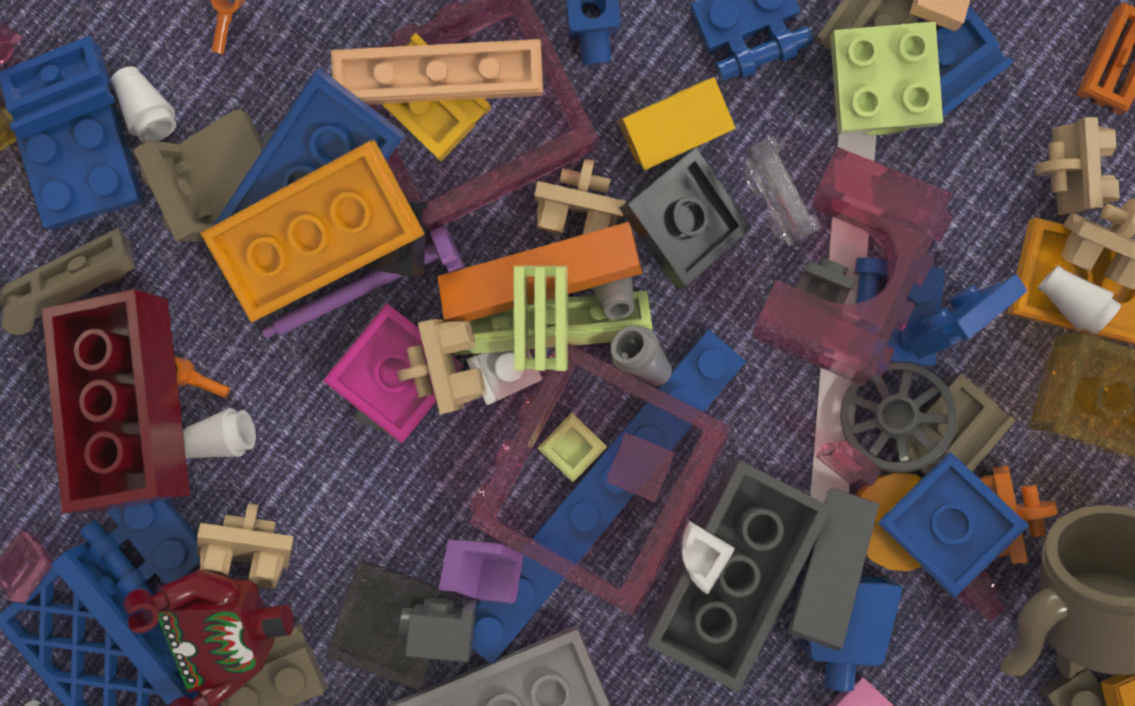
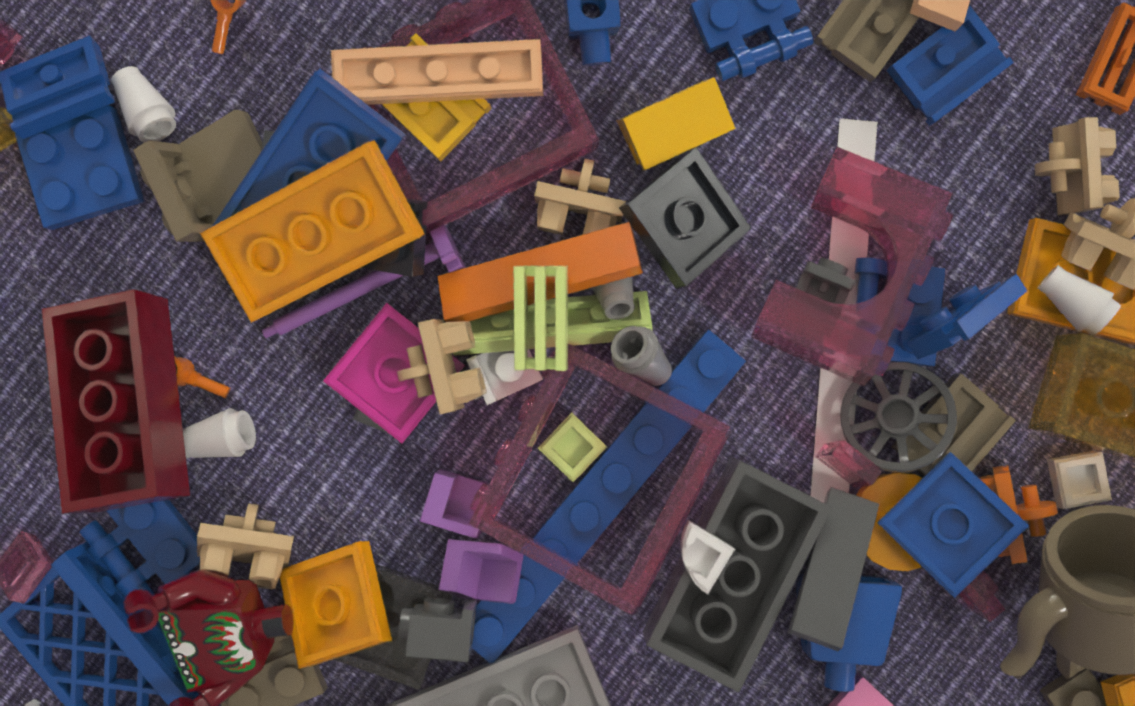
dark tan plate [0,227,135,335] -> none
clear pink tile [606,432,676,502] -> none
clear plate [744,136,822,246] -> none
yellowish green plate [830,21,943,135] -> none
none -> light orange tile [280,541,392,669]
none -> medium lavender panel [420,469,495,539]
none -> white tile [1047,450,1112,509]

